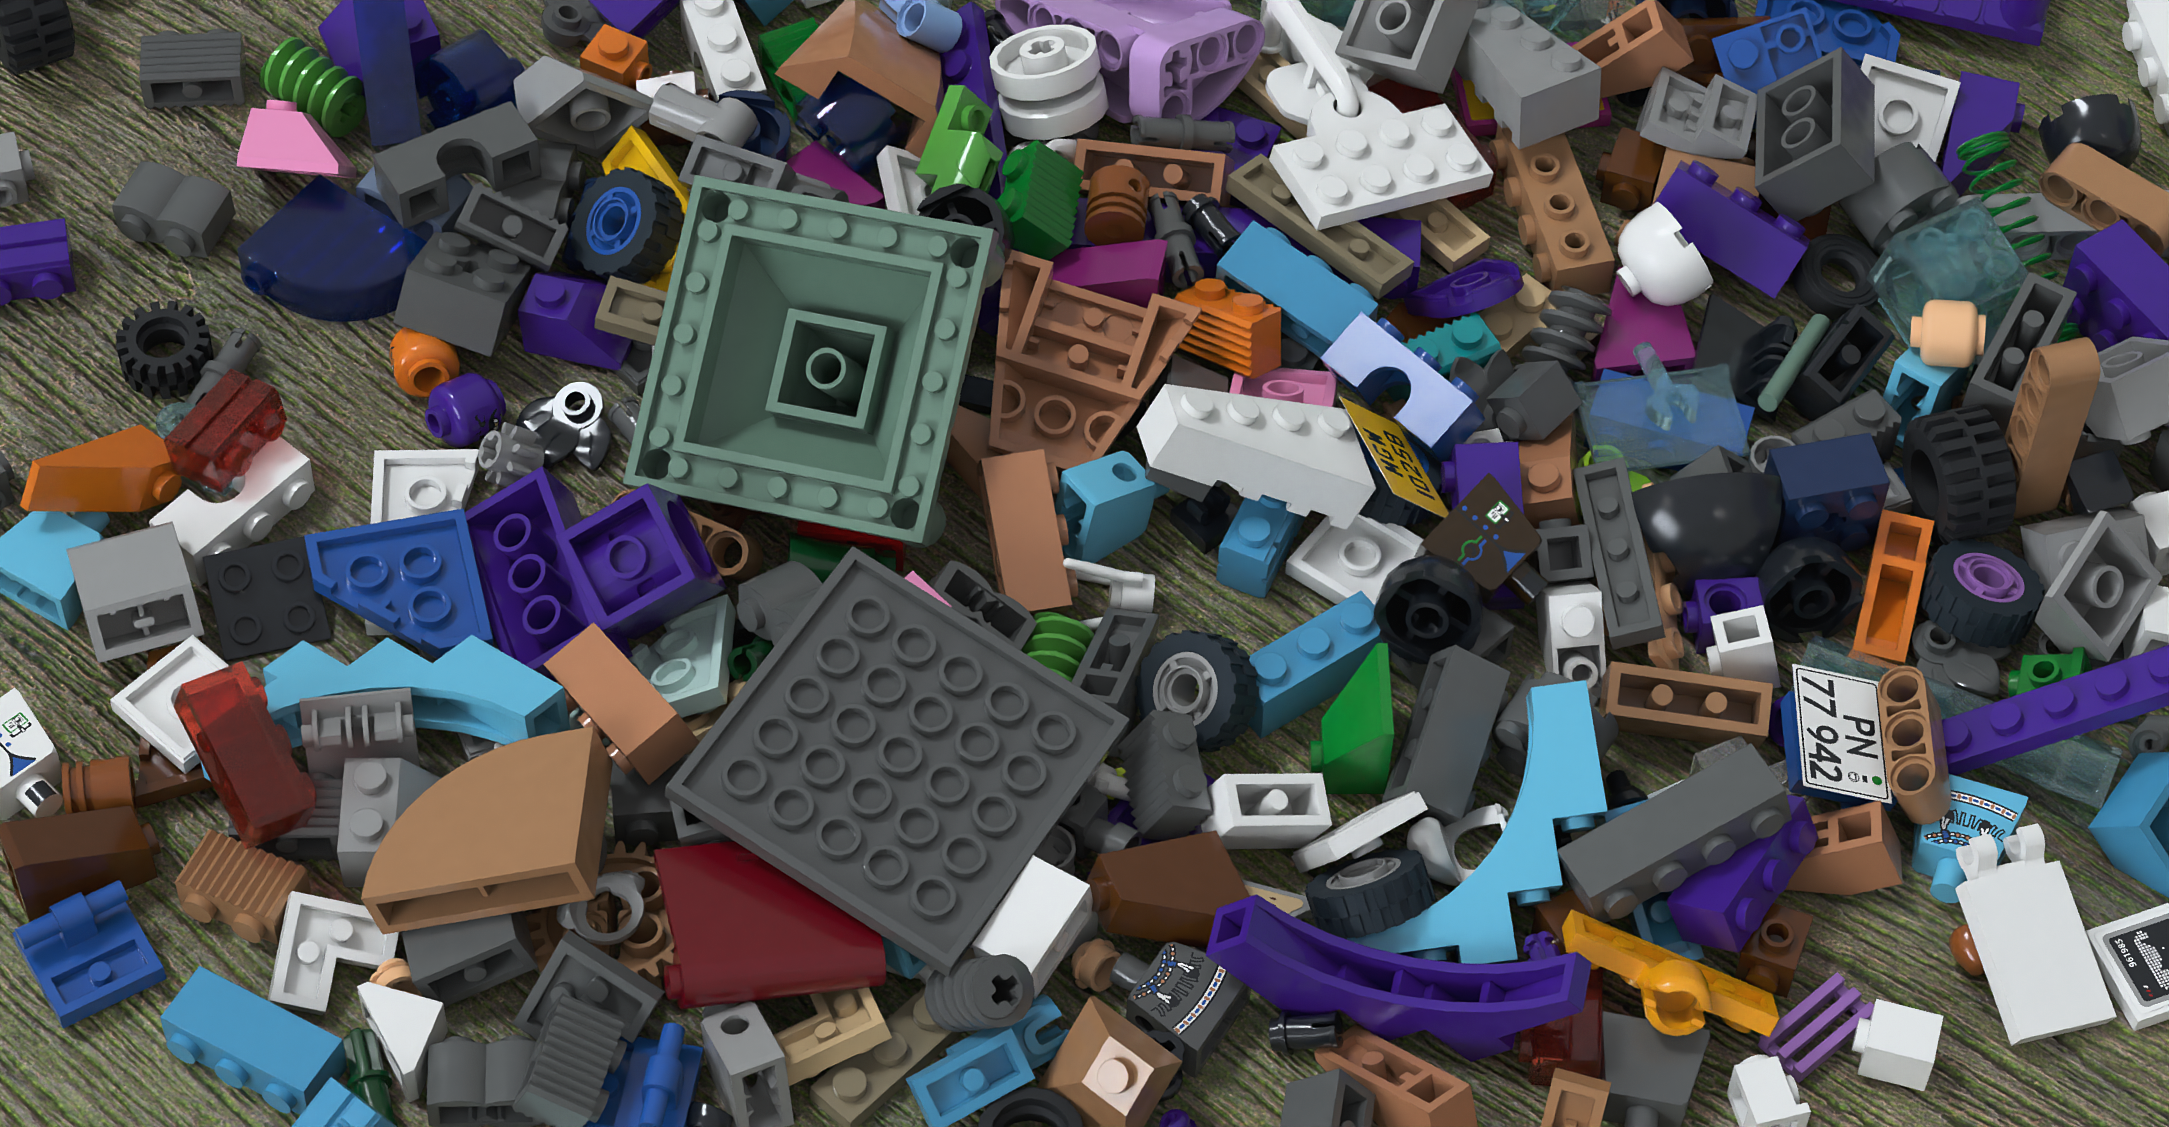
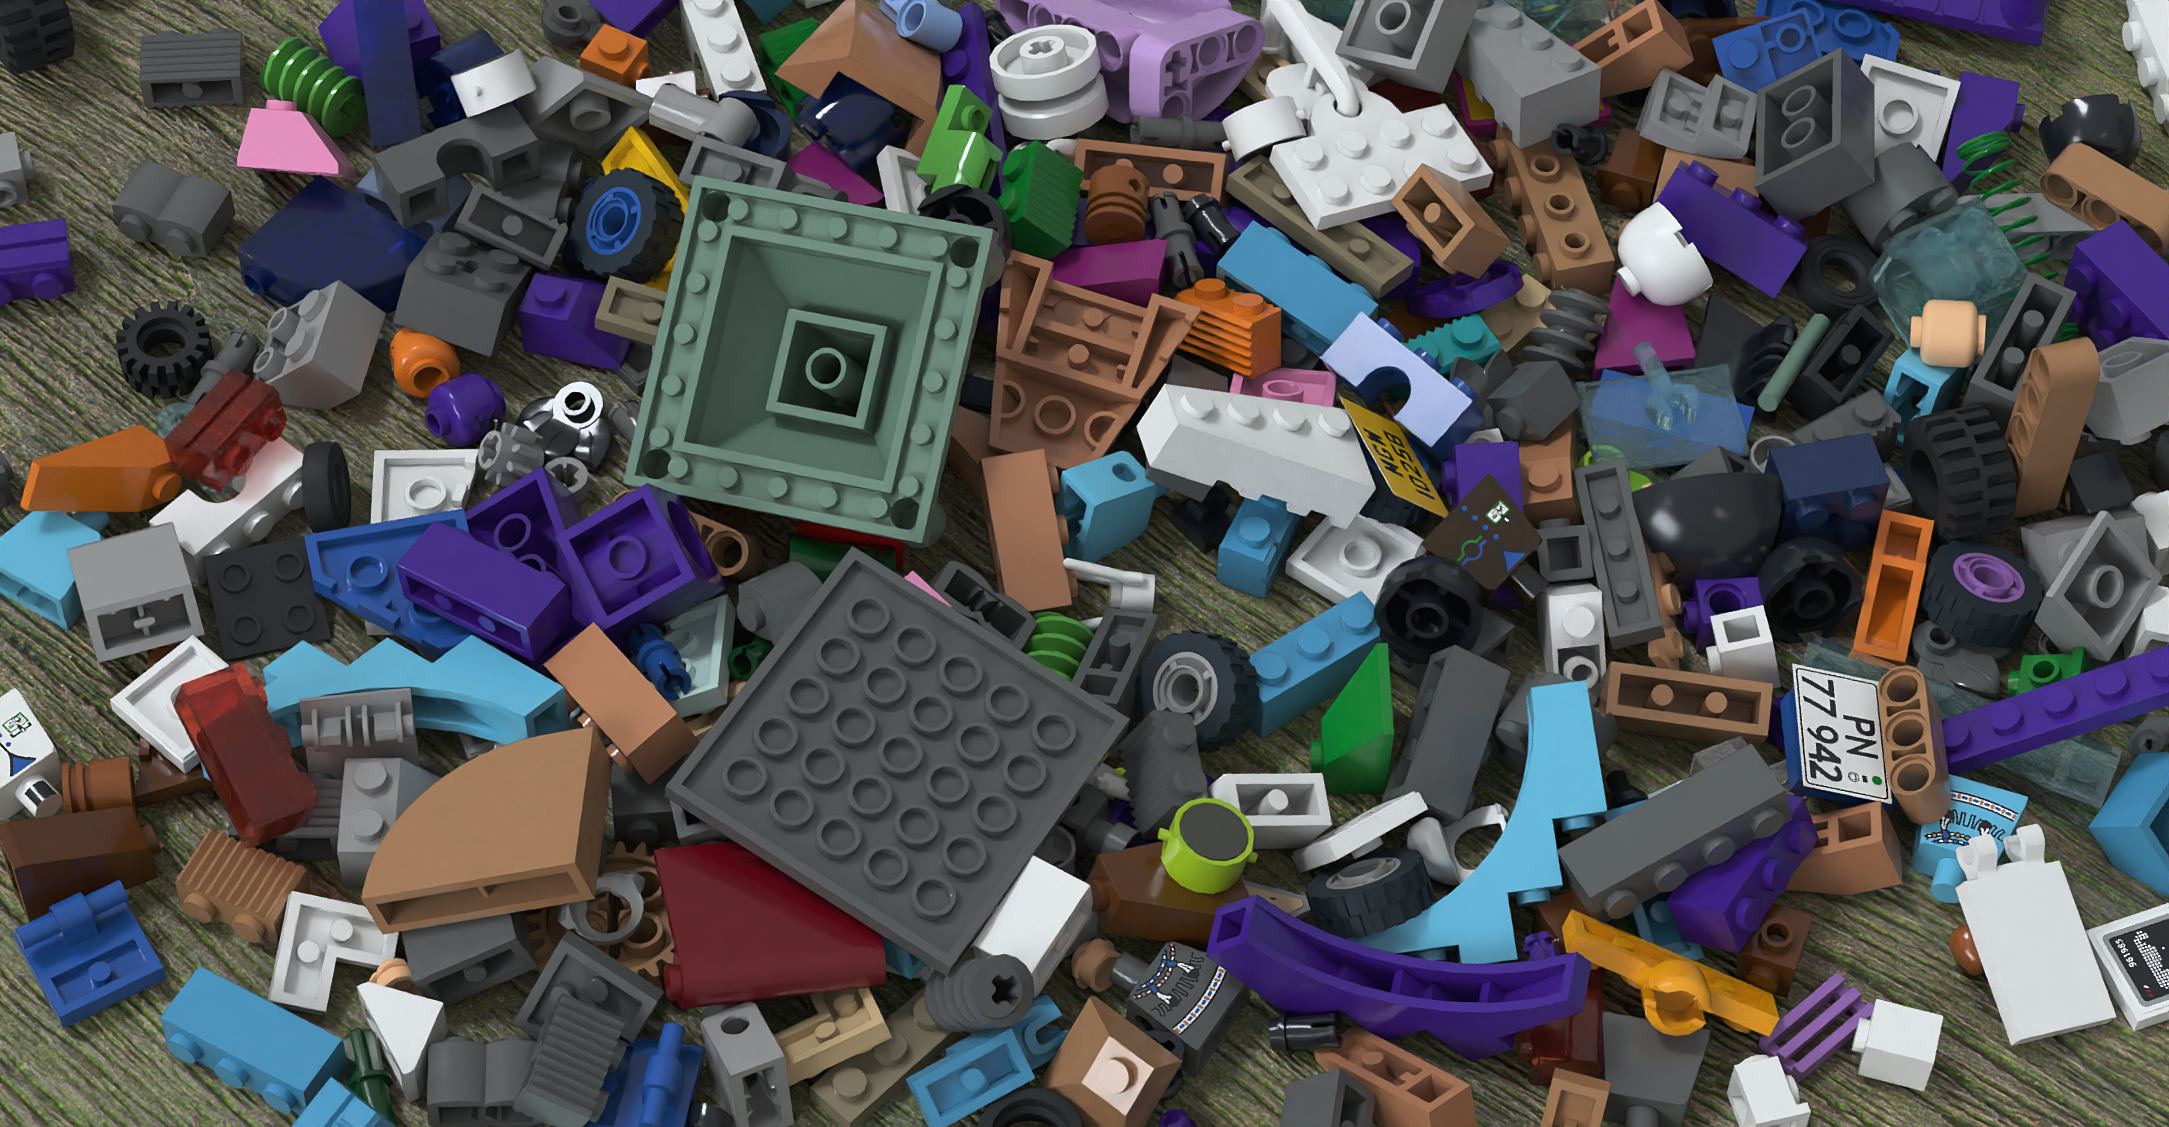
none -> light grey slope [249,280,386,411]
none -> black tyre [301,441,351,534]
none -> dark purple brick [396,520,573,662]
none -> white piece [450,49,537,117]
none -> light grey bush [544,457,590,507]
none -> blue pin [628,623,691,701]
none -> piece [1157,798,1258,894]
none -> white piece [1222,95,1308,164]
none -> medium nougat brick [1390,163,1511,279]
none -> black pin [1551,123,1609,166]

